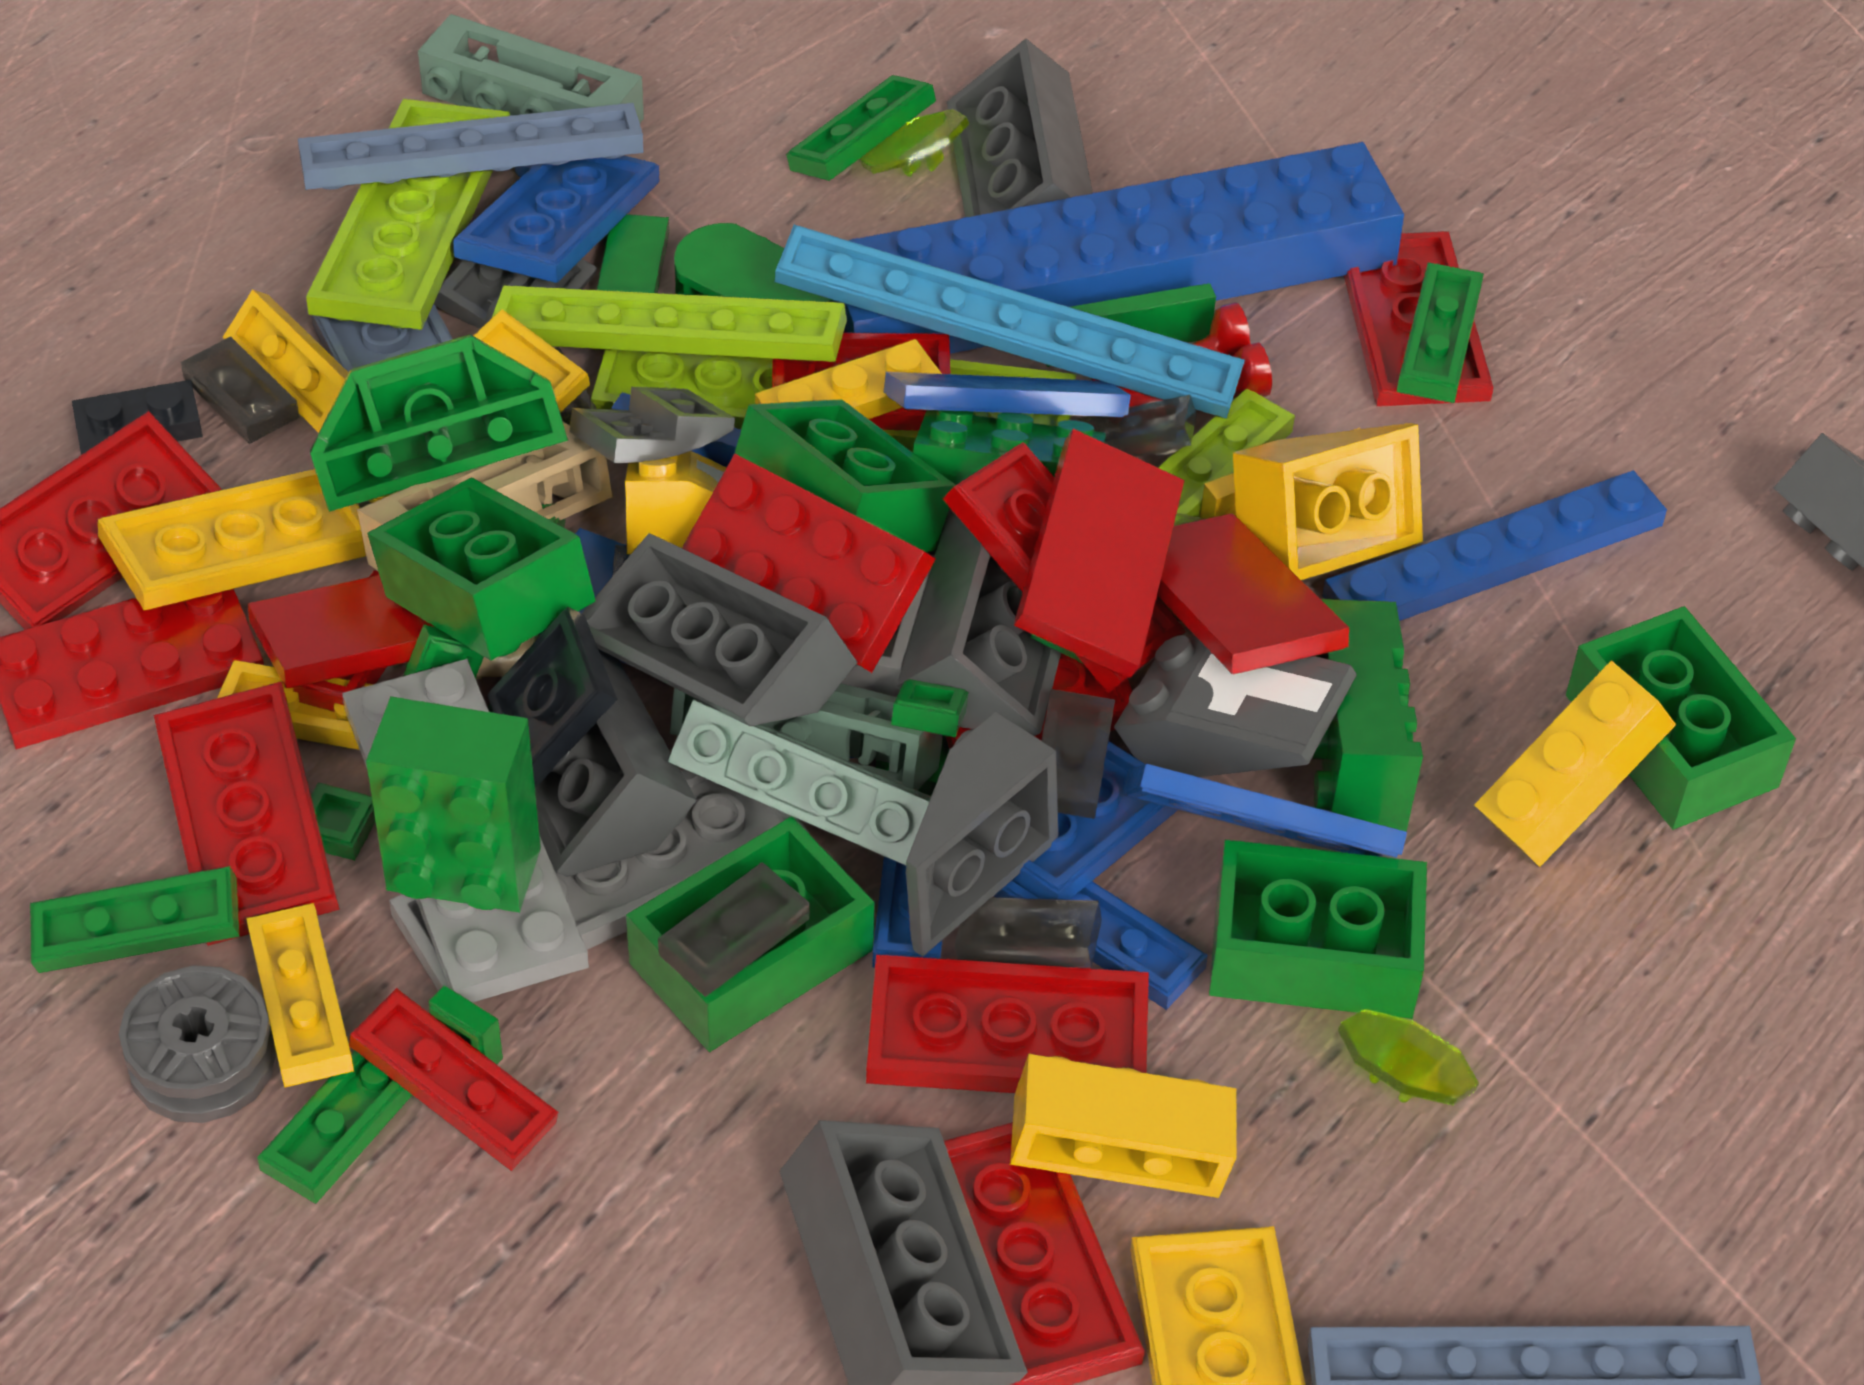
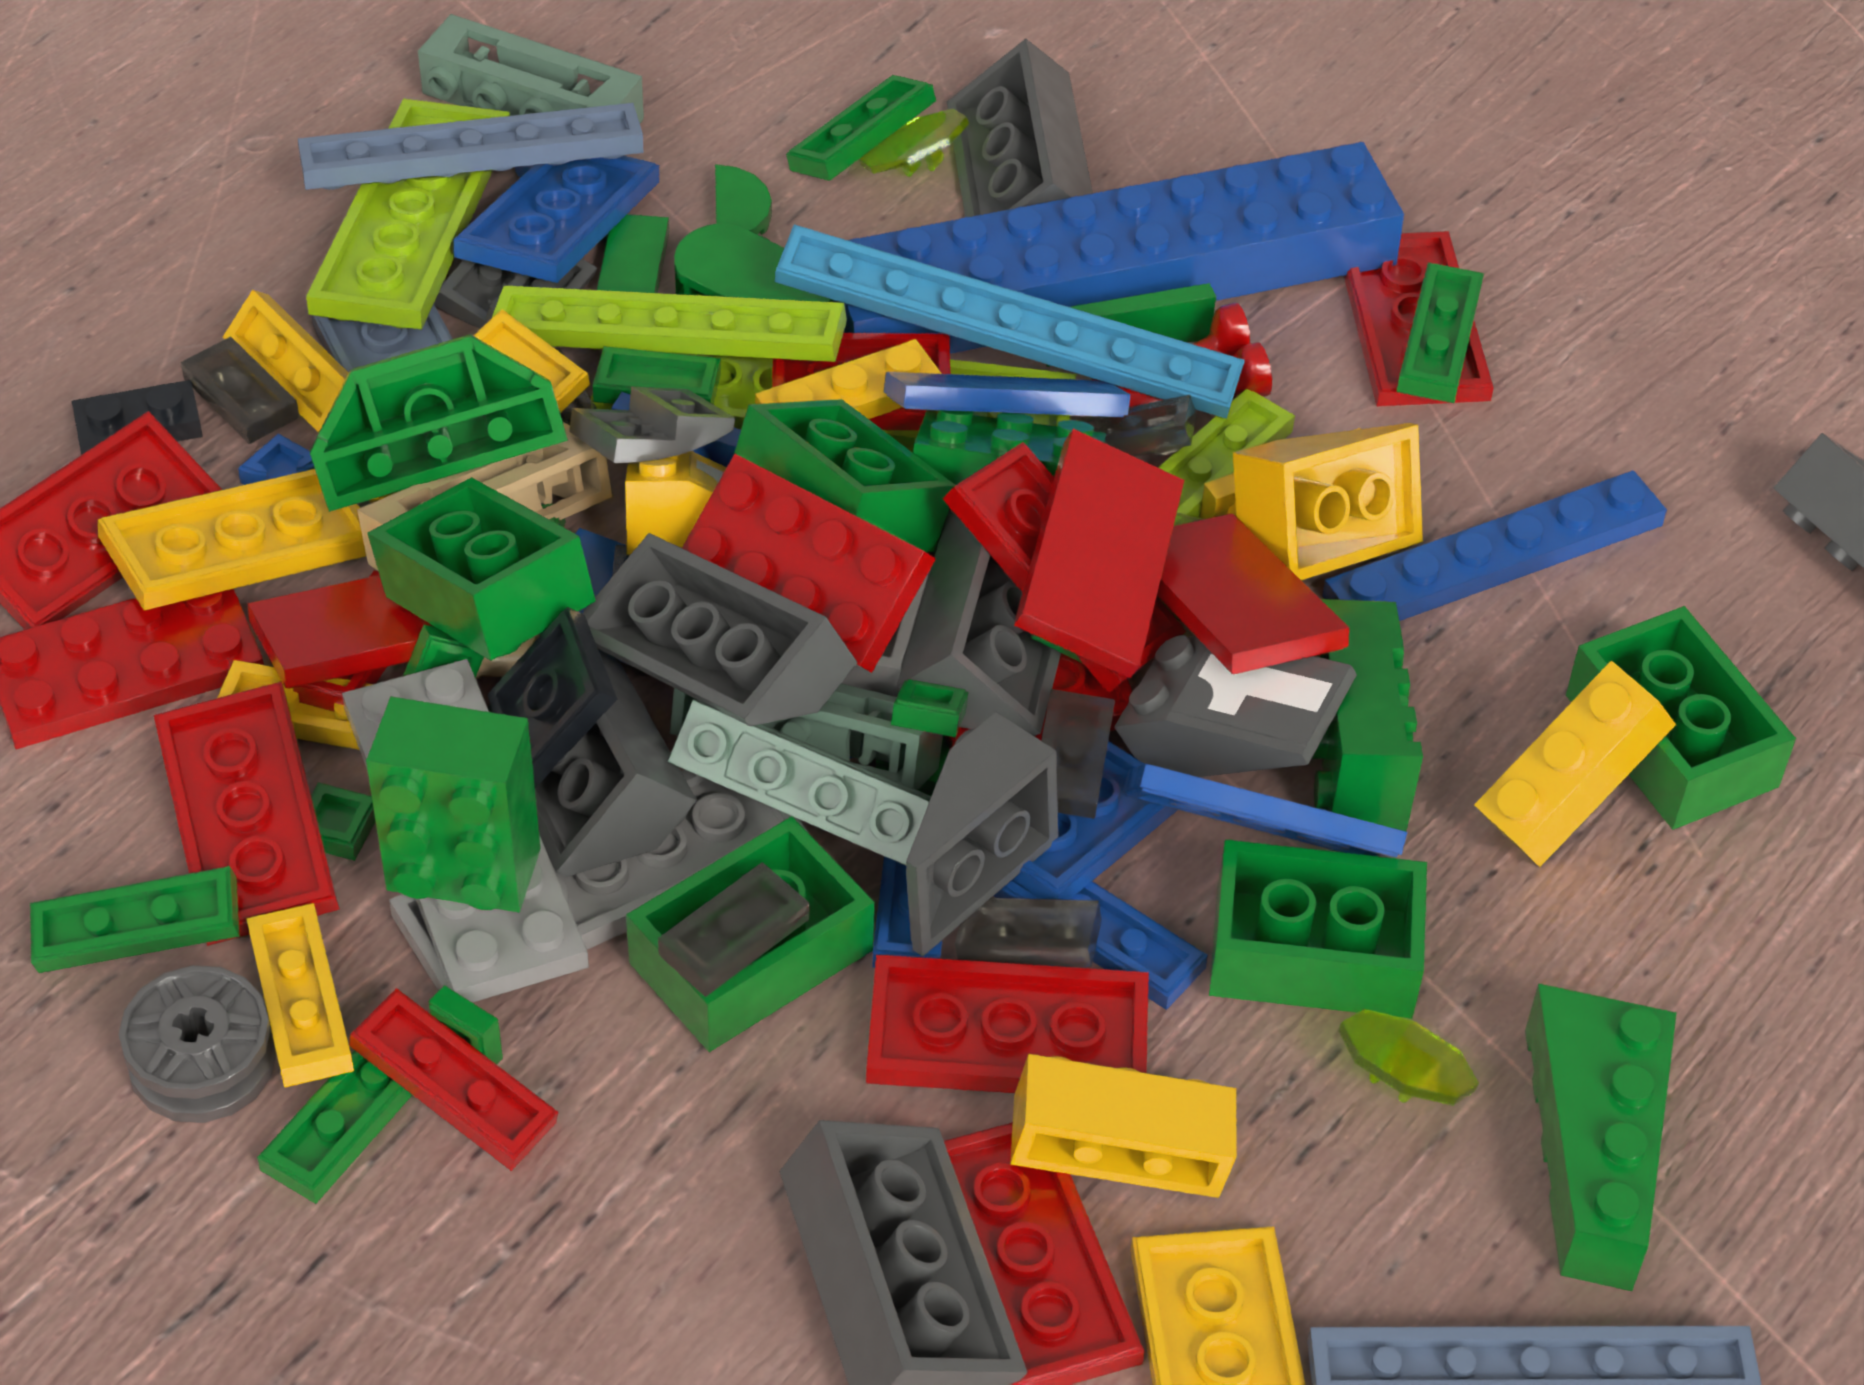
none -> blue tile [238,433,315,485]
none -> green tile [593,346,721,405]
none -> green tile [715,164,772,235]
none -> green wedge [1525,983,1677,1291]

